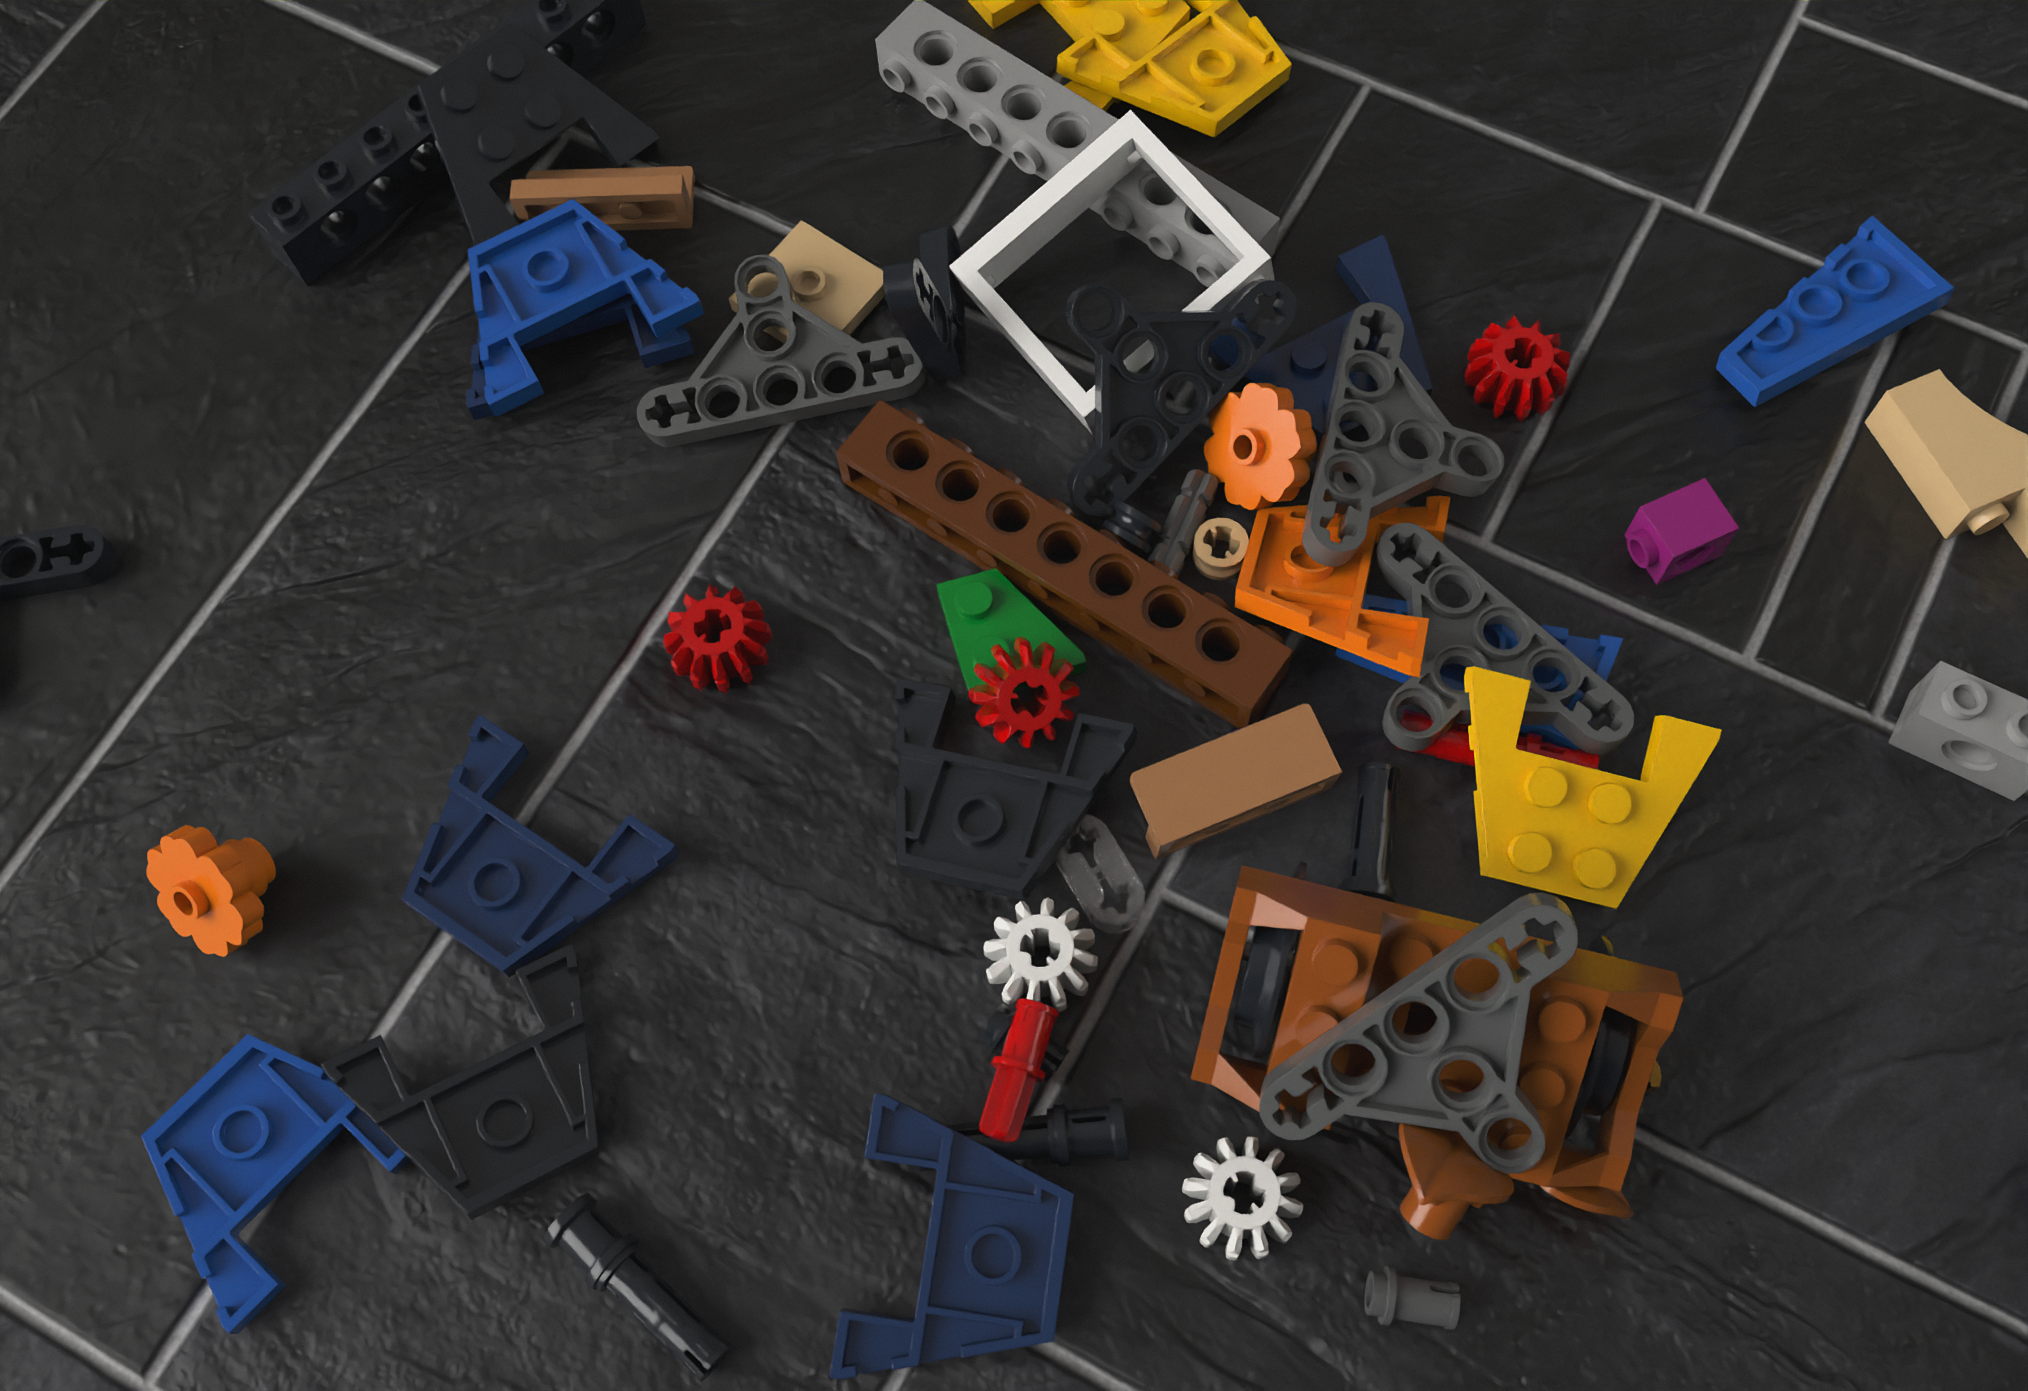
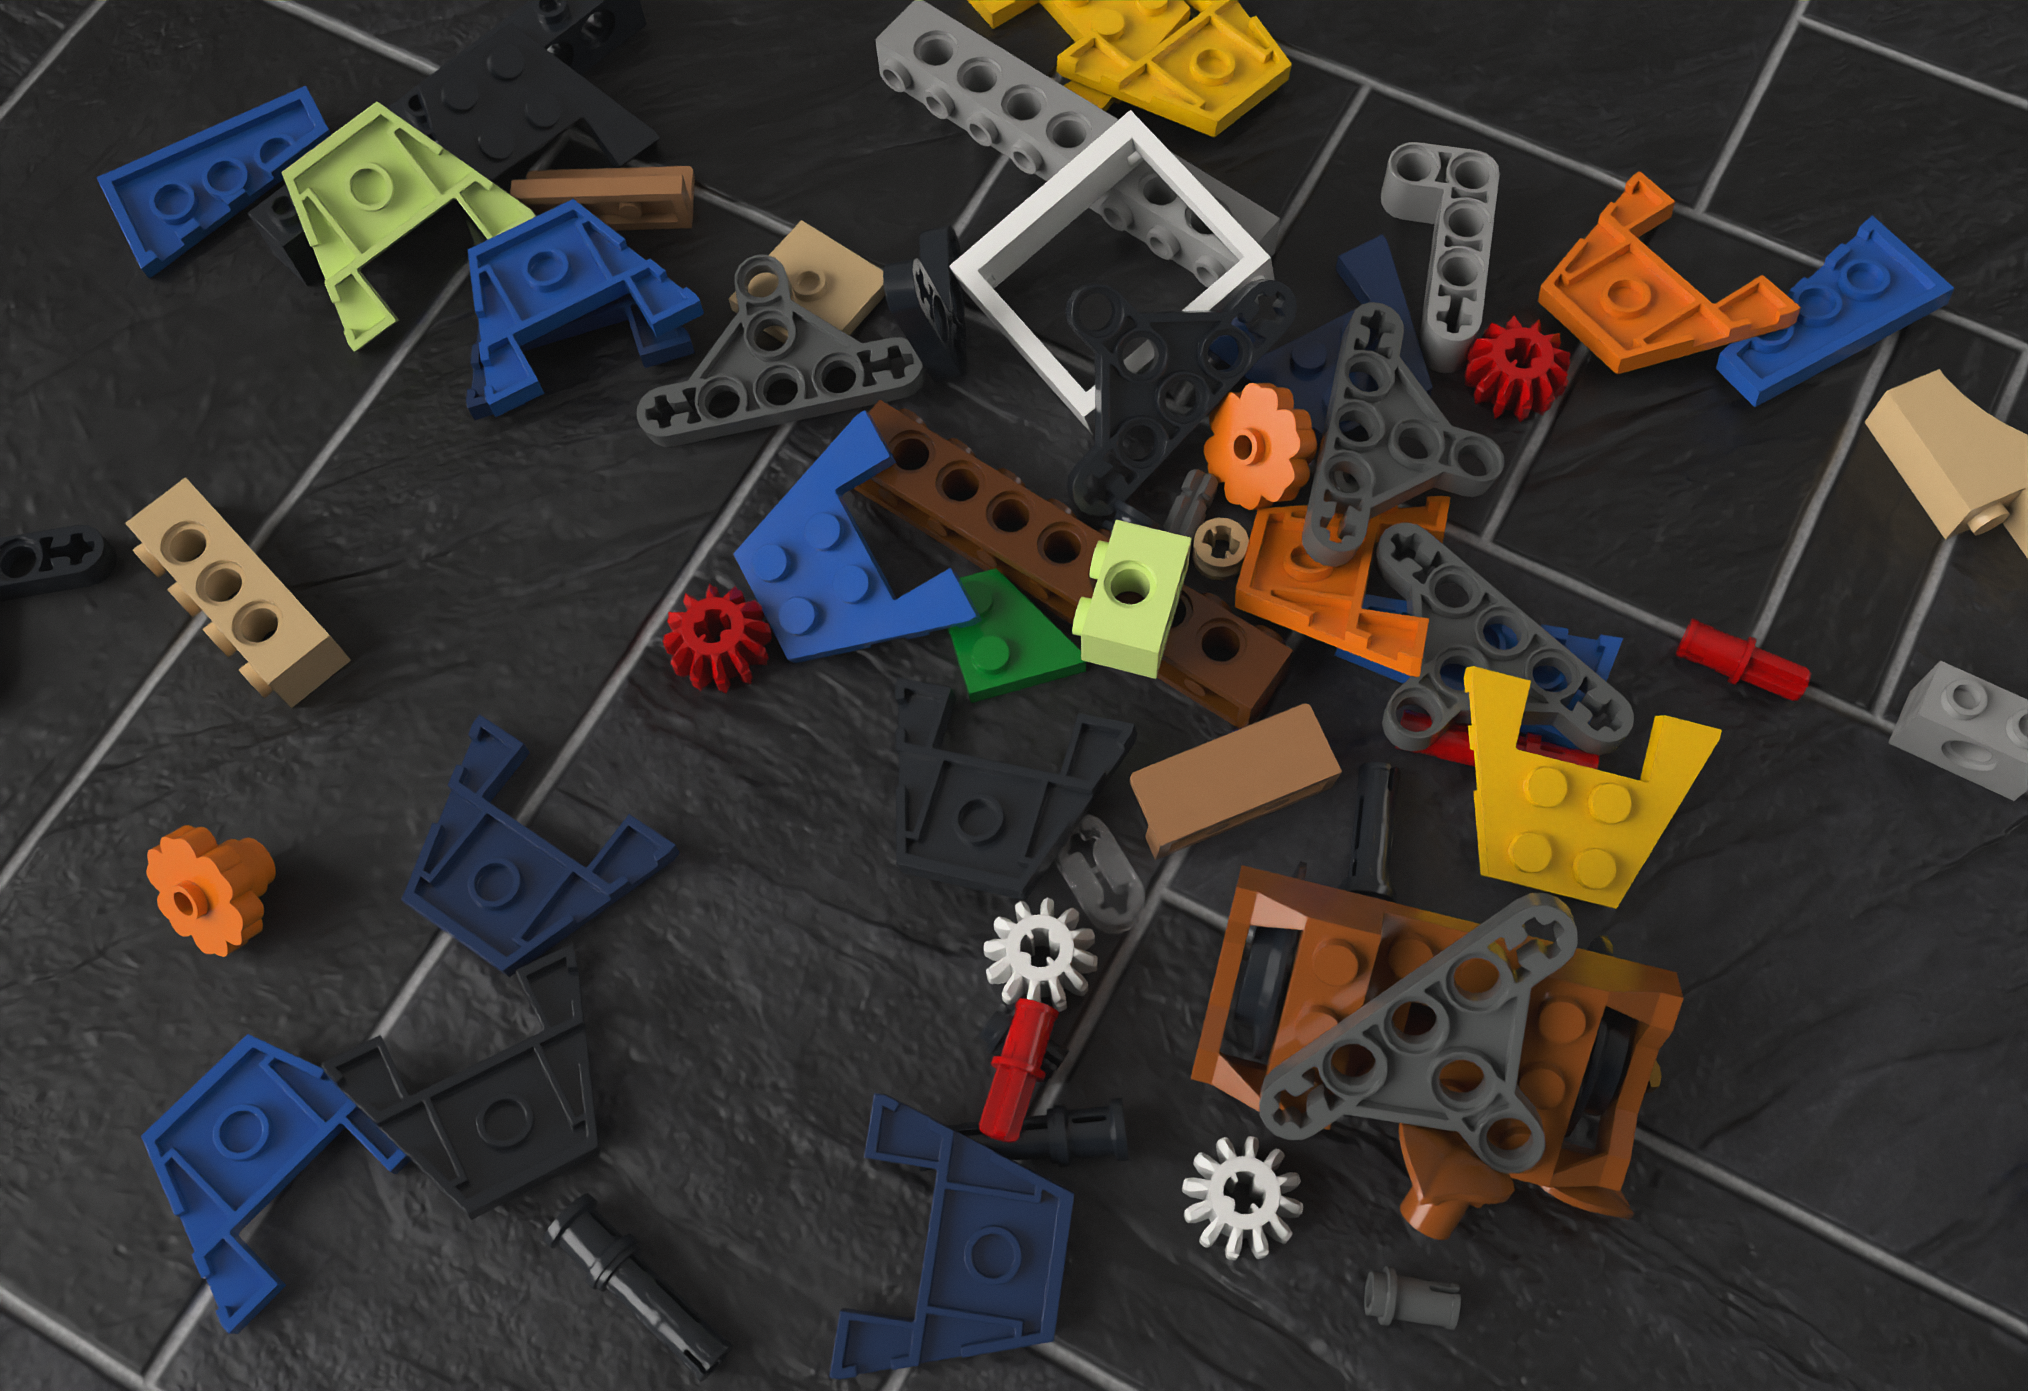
red gear [968,637,1080,749] -> none
magenta brick [1624,478,1739,585] -> none
none -> blue wing [96,86,332,279]
none -> tan brick [125,477,351,708]
none -> yellowish green wing [281,101,536,352]
none -> blue wing [733,410,982,663]
none -> yellowish green brick [1072,520,1191,679]
none -> light grey beam [1381,142,1500,373]
none -> orange wing [1538,171,1801,375]
none -> red axle [1675,618,1812,701]

